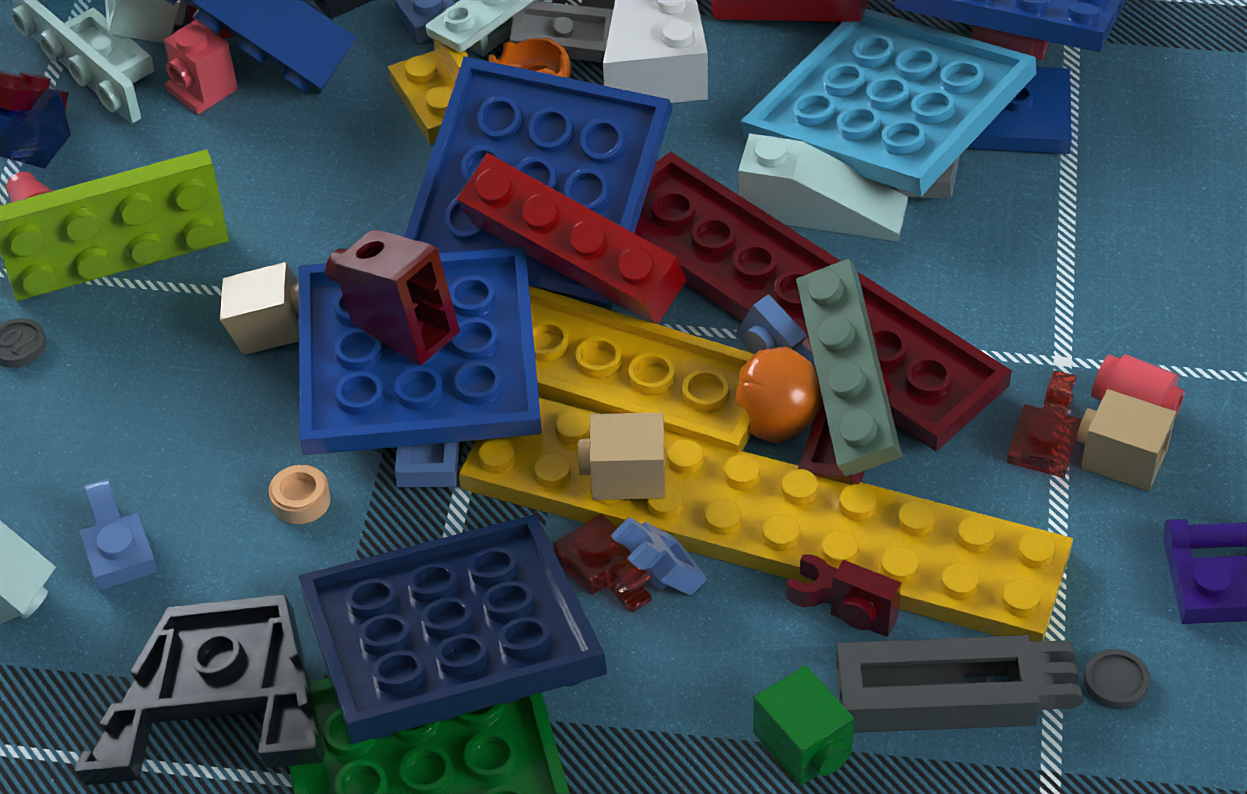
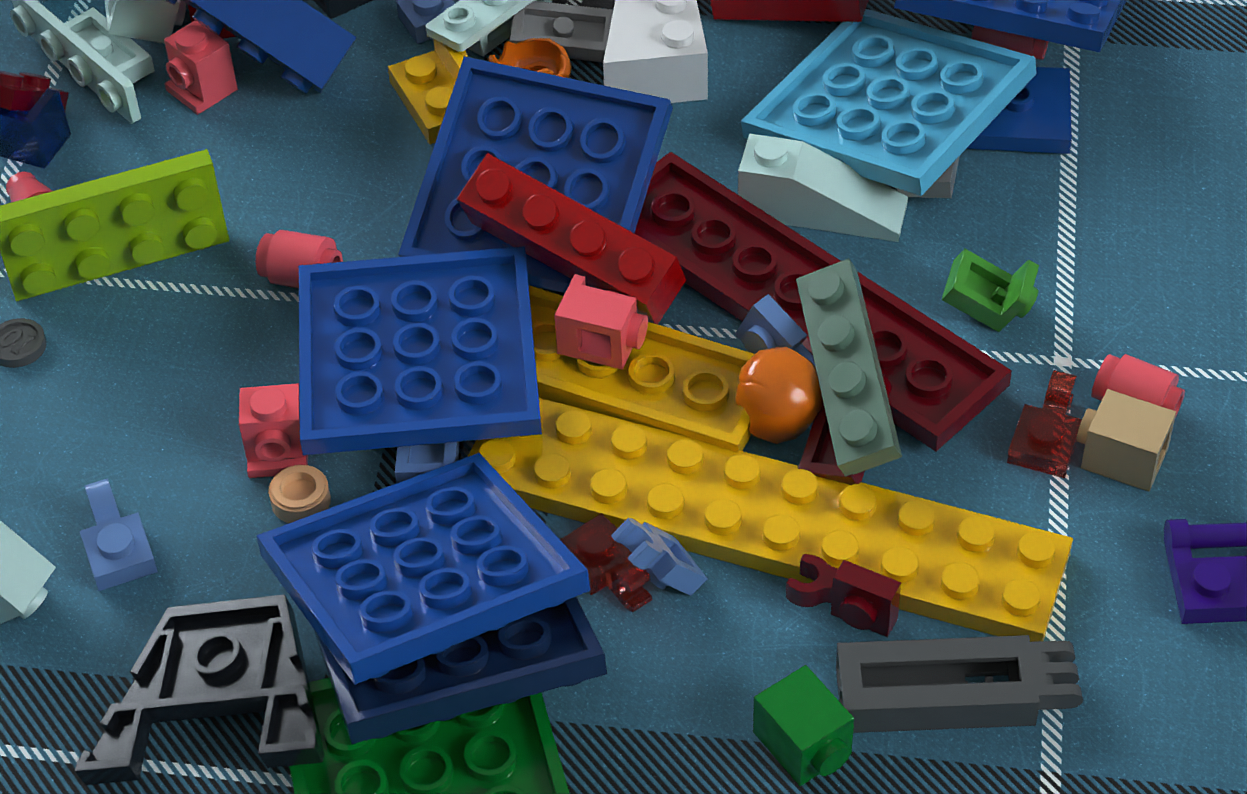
tan brick [220,262,299,355] -> none
dark red torso [325,230,460,366] -> none
tan brick [578,412,665,500] -> none
dark grey piece [1084,649,1150,710] -> none
none -> coral brick [239,383,308,478]
none -> coral brick [255,230,343,288]
none -> blue plate [256,453,591,685]
none -> coral brick [554,274,648,370]
none -> bright green bracket [941,248,1039,332]

